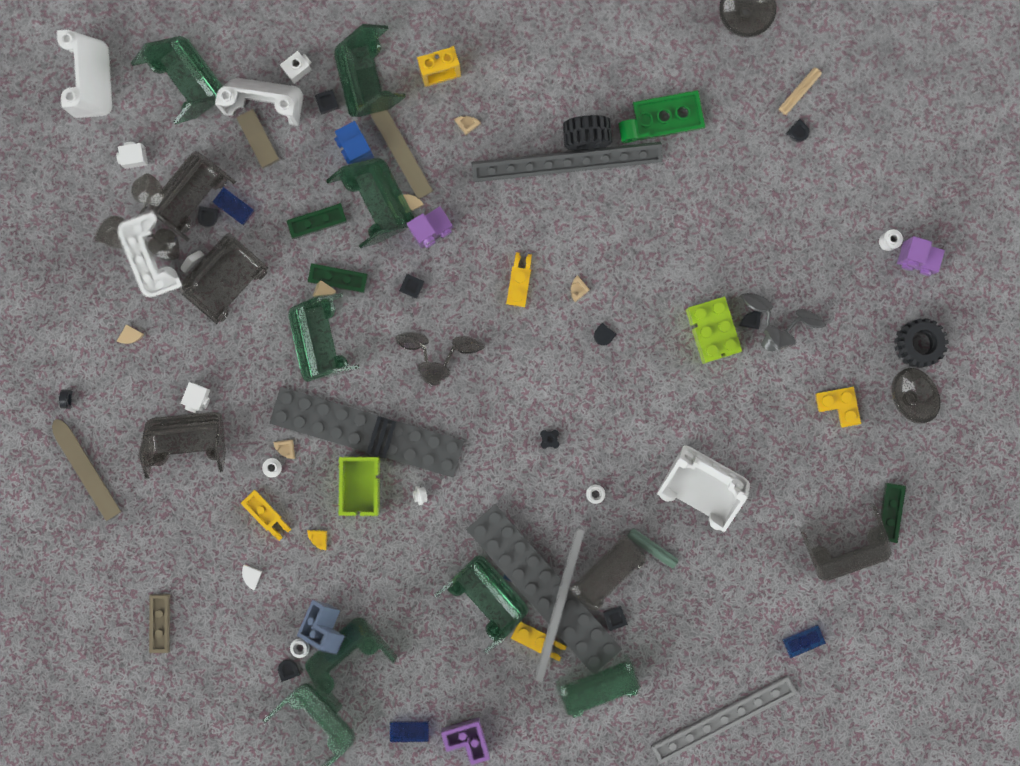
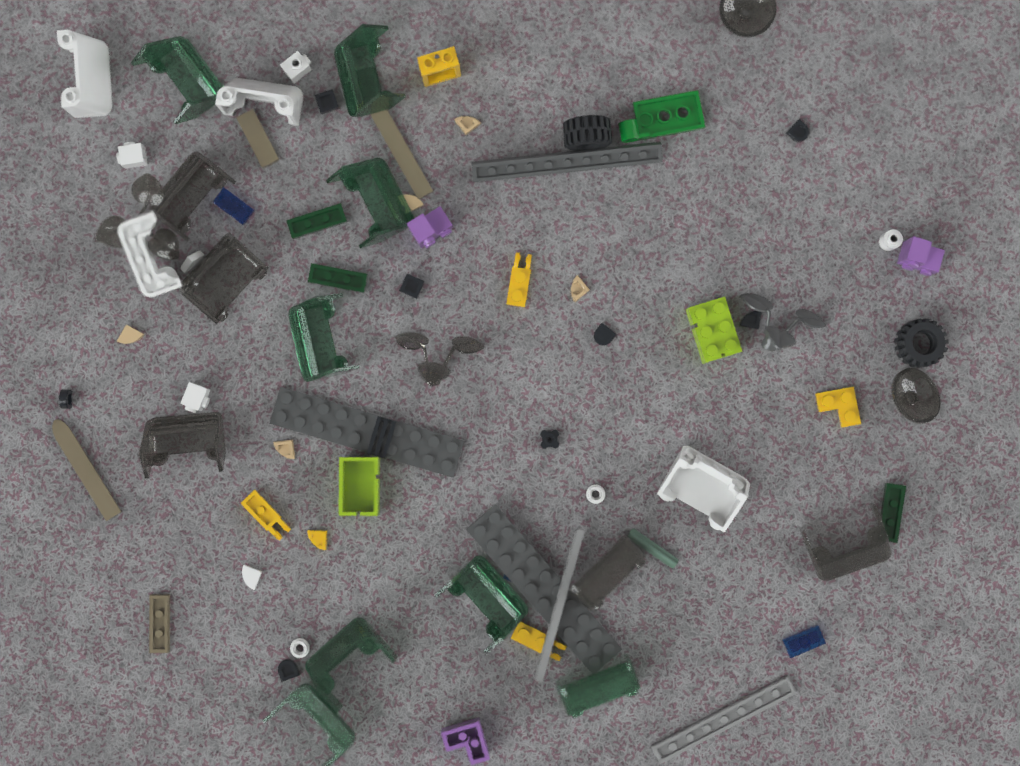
black tile [197,206,219,227] -> none
white plate [262,458,282,477] -> none
sand blue brick [297,600,345,654] -> none
tan tile [313,280,336,299] -> none
blue brick [334,121,374,168] -> none
clear blue plate [390,721,429,742] -> none
white plate [413,486,427,505] -> none
black plate [603,606,628,631] -> none
tan axle [779,67,822,115] -> none

